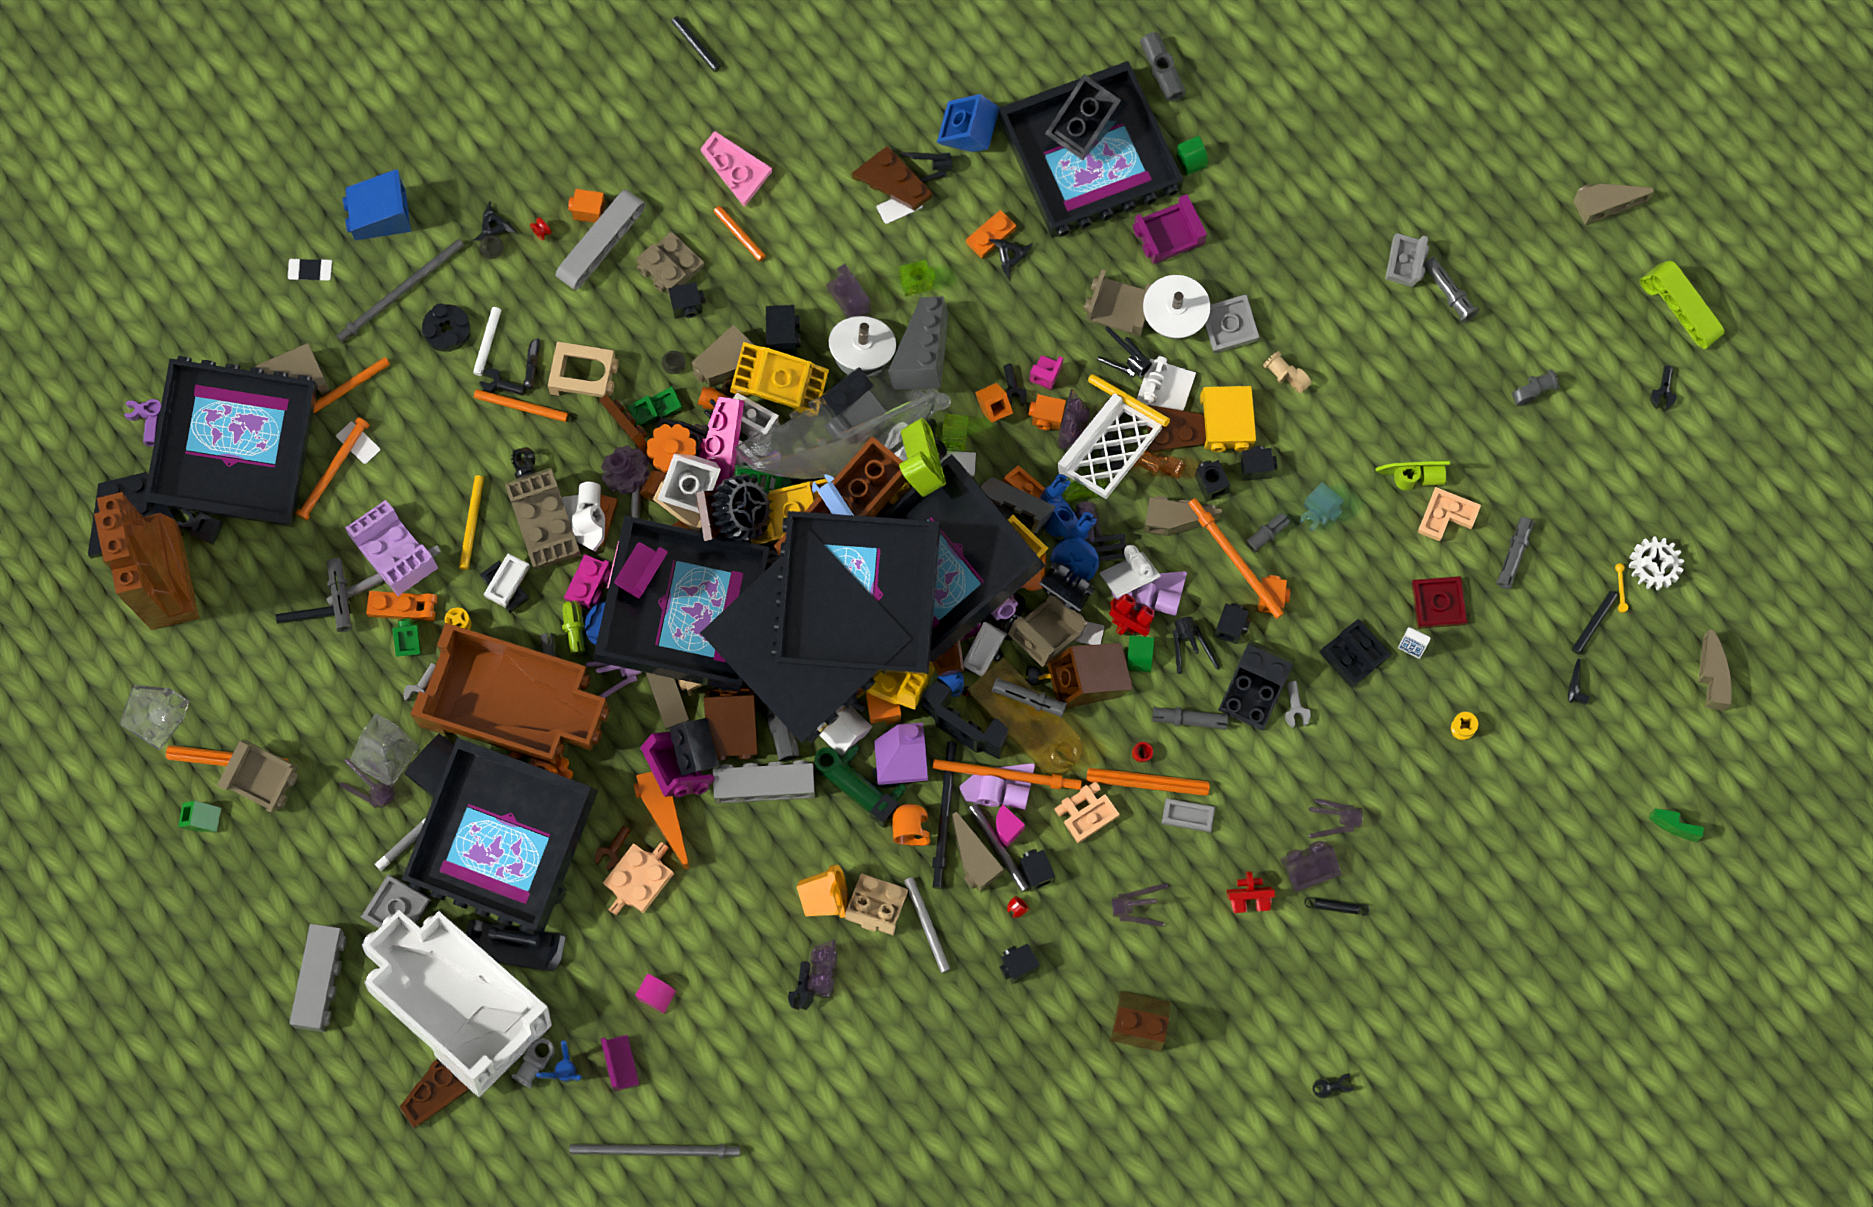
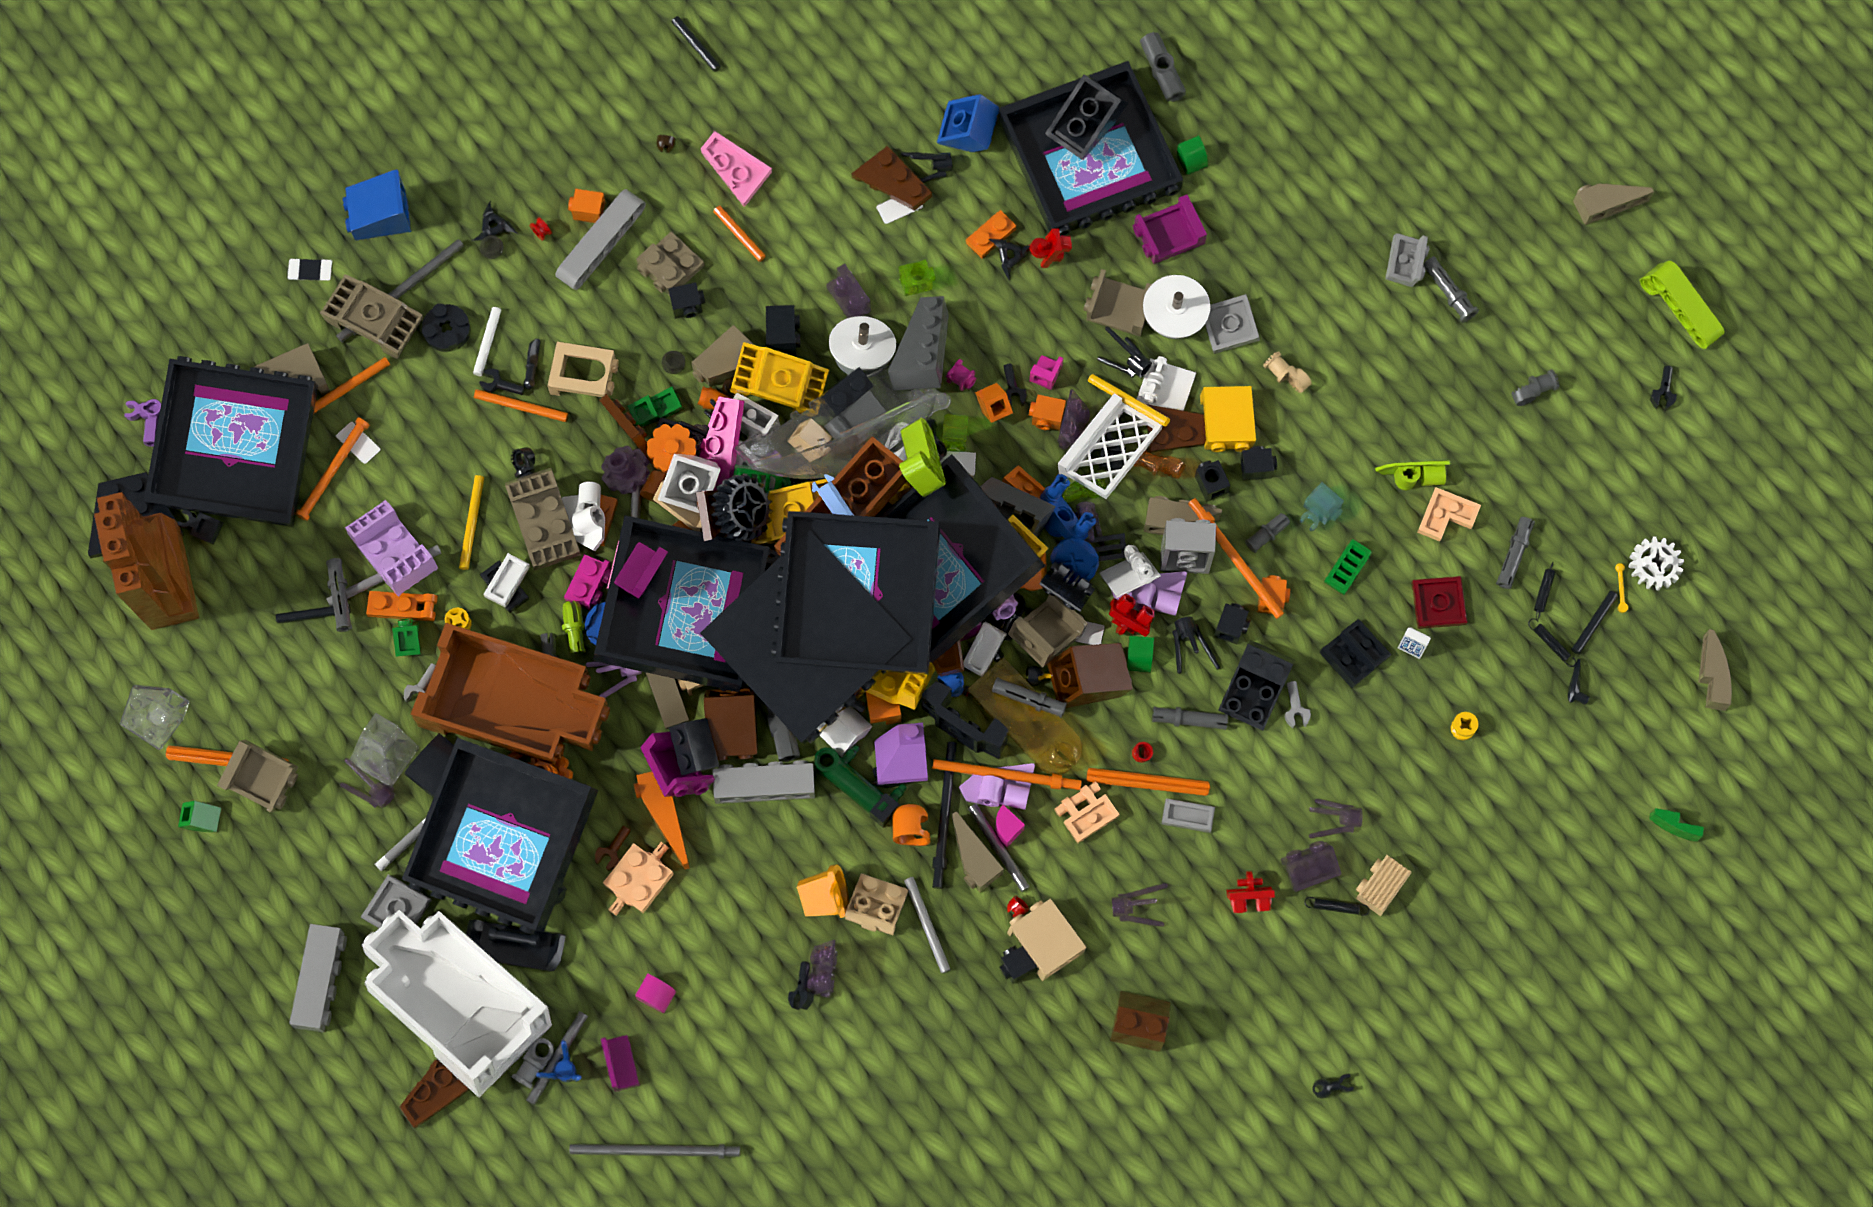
black brick [1020,849,1055,891] -> none
none -> dark tan plate [320,274,423,359]
none -> flat silver bar [526,1011,588,1105]
none -> dark brown hinge [656,135,676,153]
none -> tan brick [788,418,832,460]
none -> dark pink brick [946,359,977,391]
none -> tan panel [1007,899,1086,981]
none -> red hips [1029,229,1072,268]
none -> light grey brick [1160,518,1216,574]
none -> green slope [1324,539,1372,595]
none -> tan brick [1356,855,1412,916]
none -> black piece [1528,618,1576,667]
none -> black piece [1534,562,1556,620]

